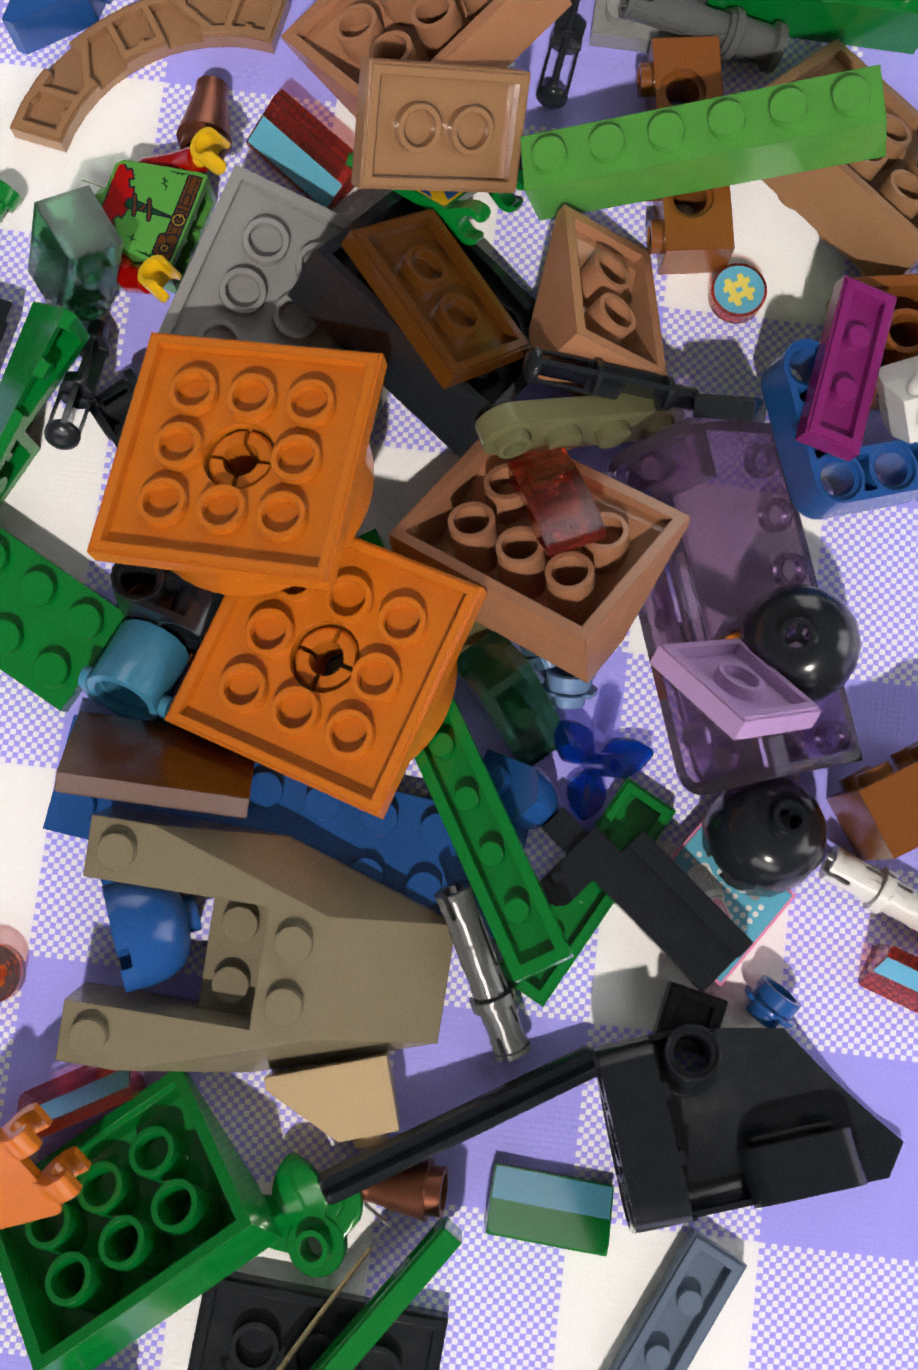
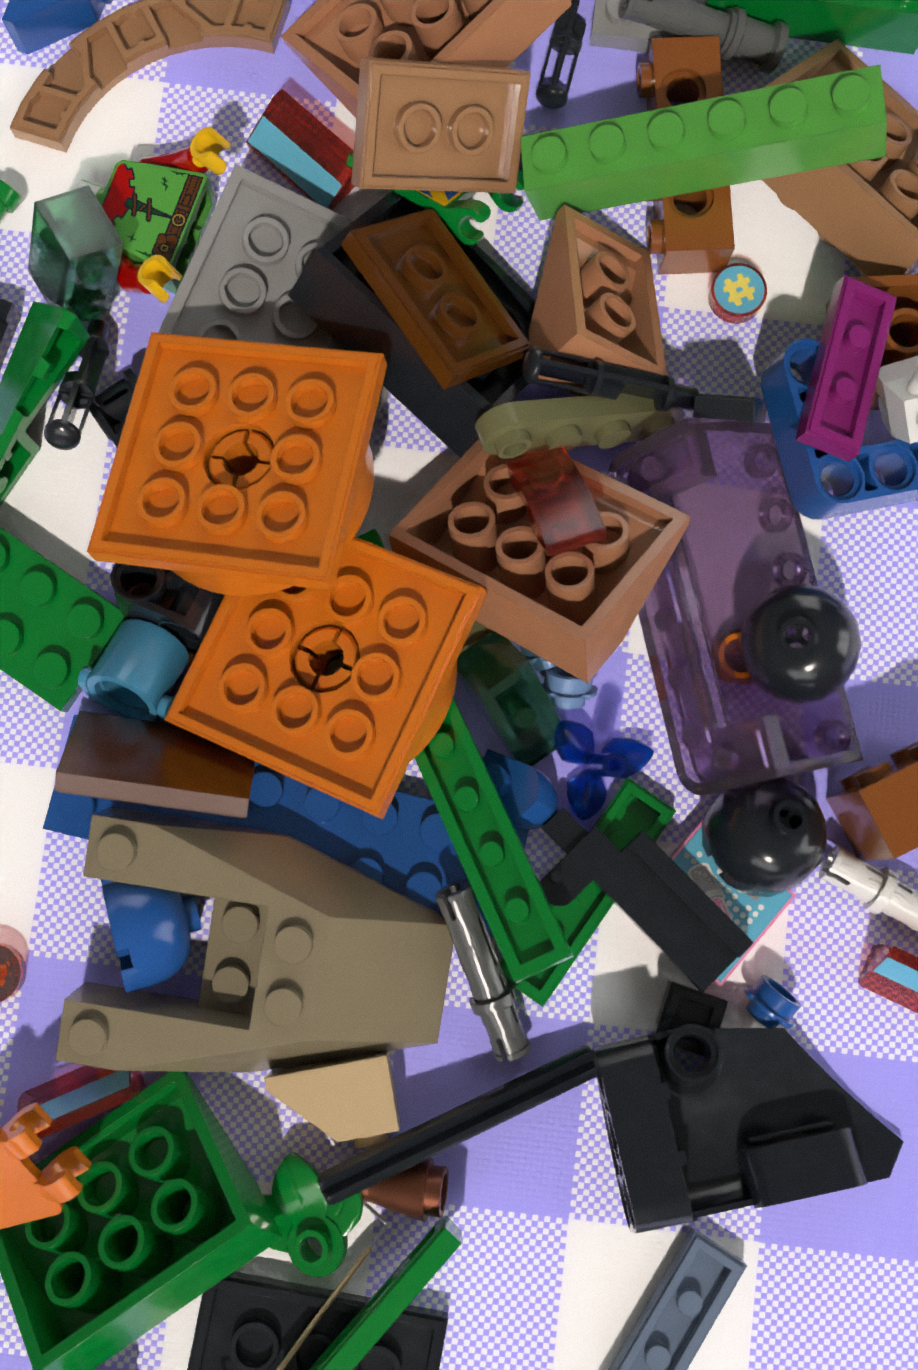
copper cone [176,75,232,159] -> none
slope [484,1162,614,1256] -> none
lavender tile [650,638,822,740] -> none

